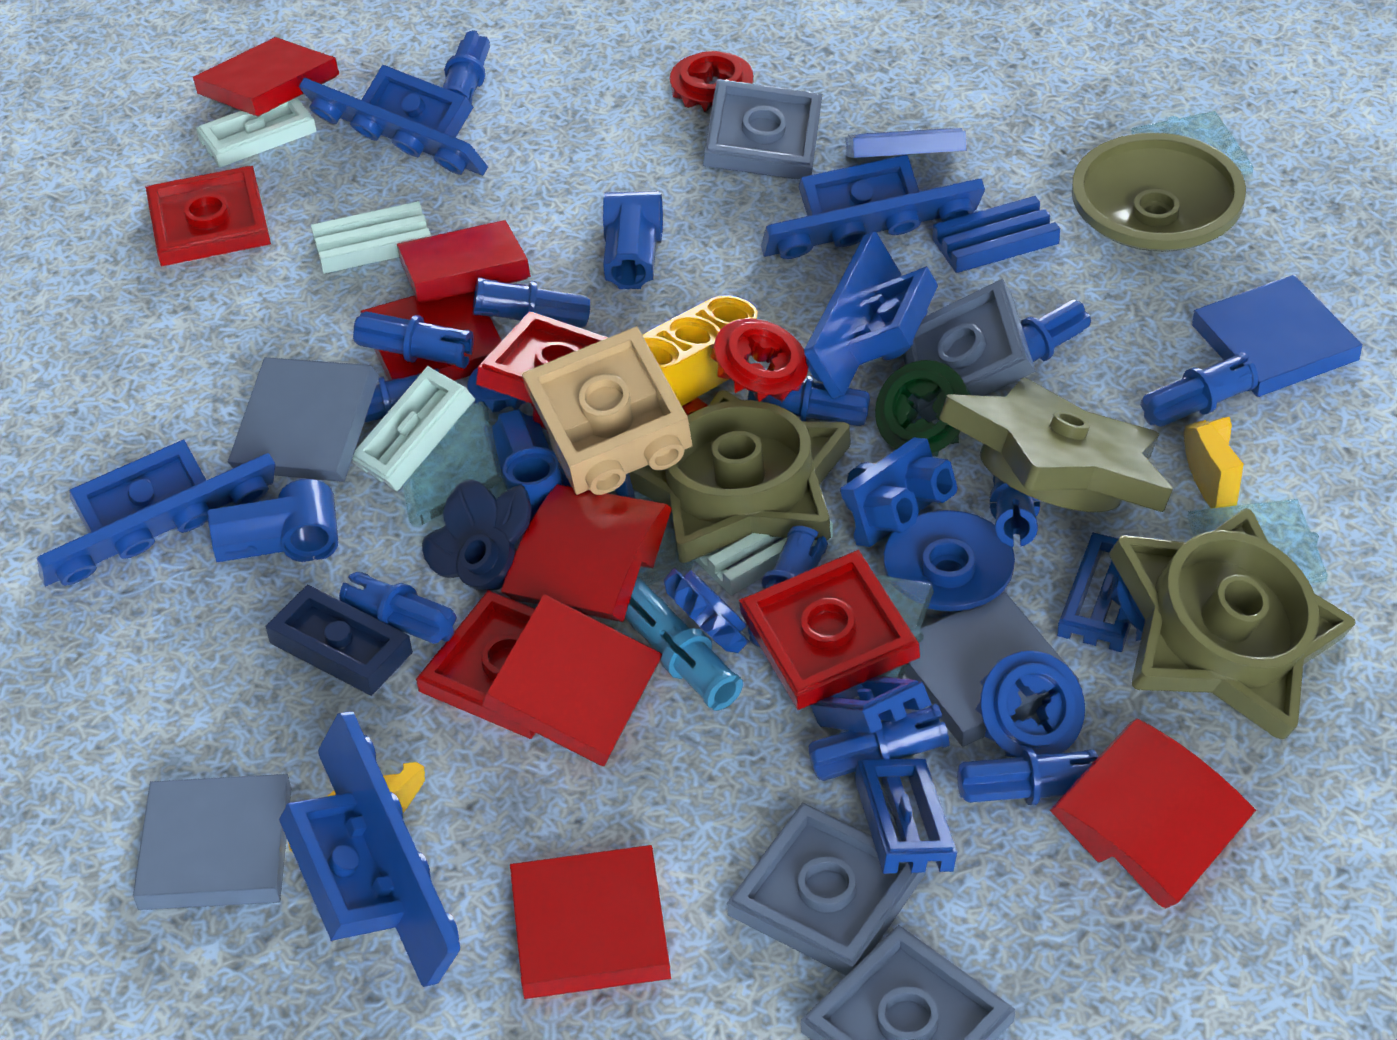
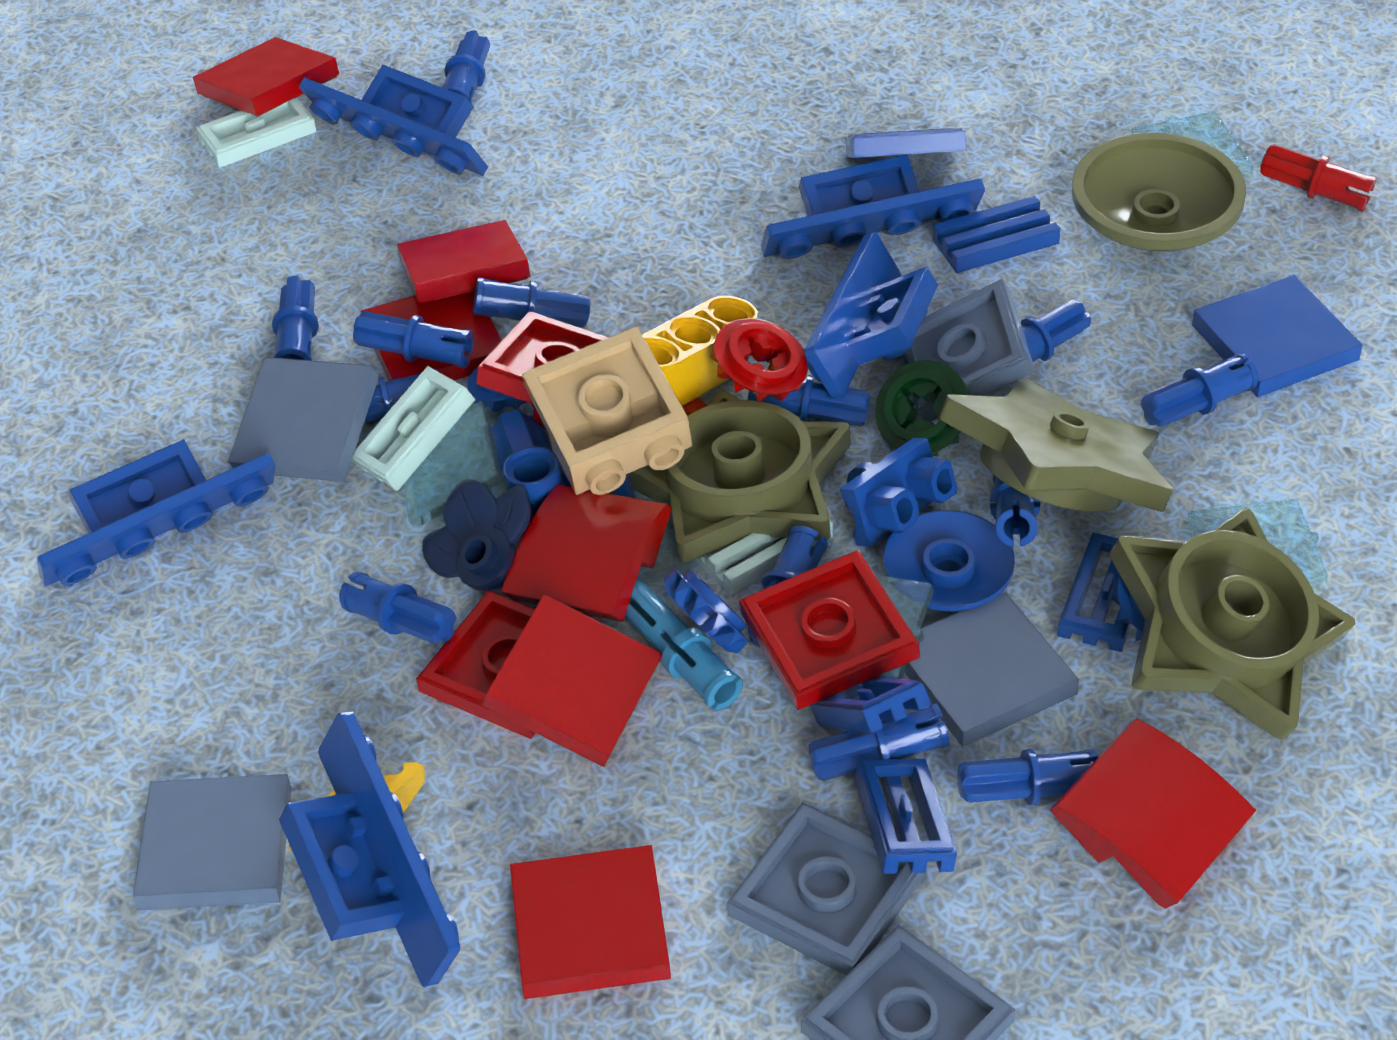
red tile [145,166,271,267] -> none
blue piece [208,479,338,562] -> none
dark blue plate [265,584,413,696] -> none
light aqua tile [311,201,431,274] -> none
blue piece [603,191,663,289] -> none
red gear [670,51,754,112] -> none
sand blue tile [703,79,823,179] -> none
blue gear [975,651,1085,758] -> none
yellow slope [1184,417,1244,514] -> none
none -> blue axle [272,275,319,361]
none -> red axle [1260,144,1377,212]

